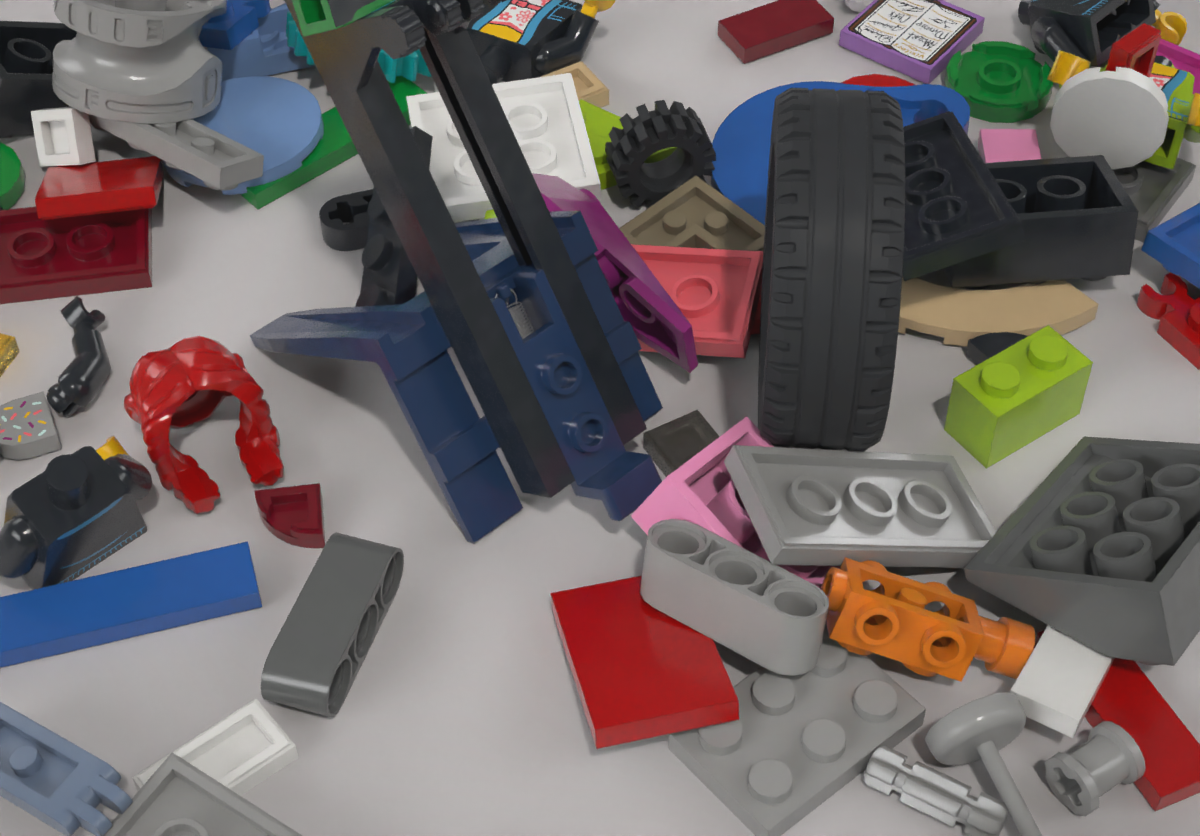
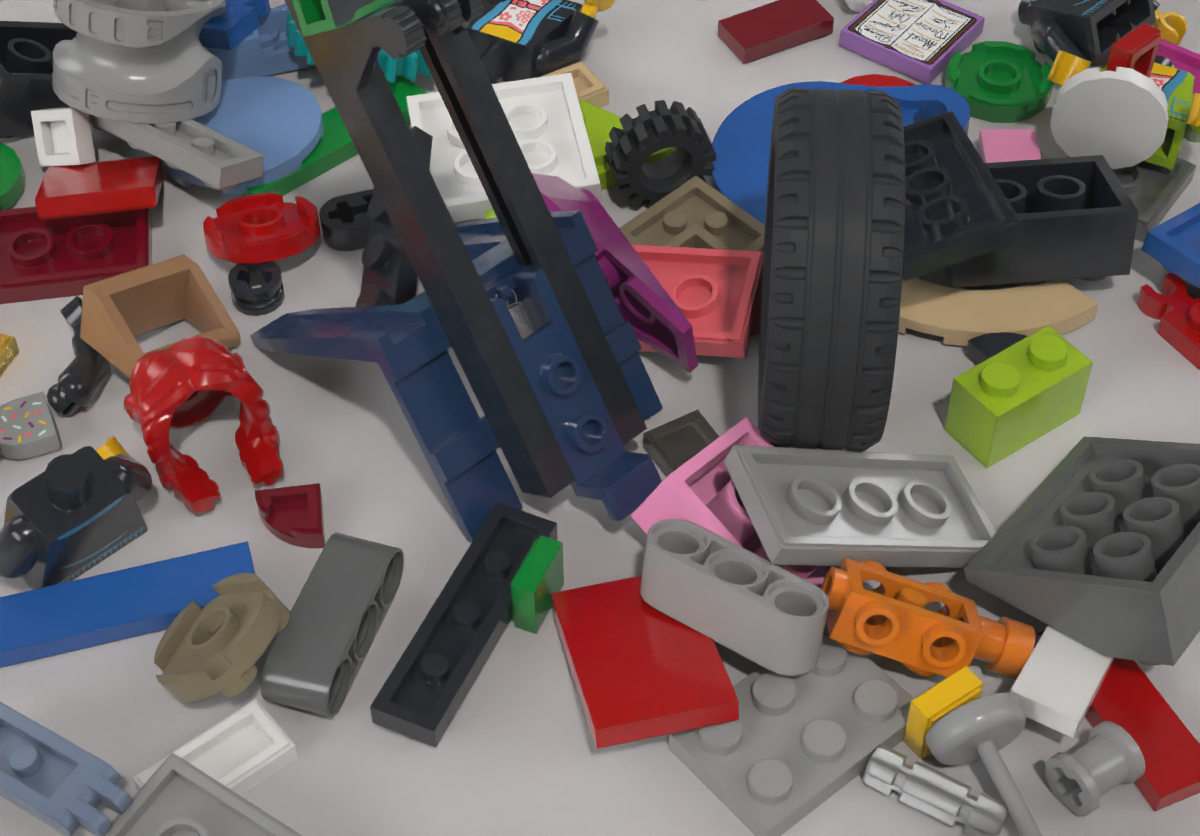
none -> medium nougat tile [80,254,241,378]
none -> dark tan plate [154,573,291,702]
none -> red tile [203,193,321,264]
none -> black bush [228,261,285,316]
none -> black plate [370,502,558,747]
none -> green tile [510,535,564,634]
none -> yellow tile [903,666,983,758]

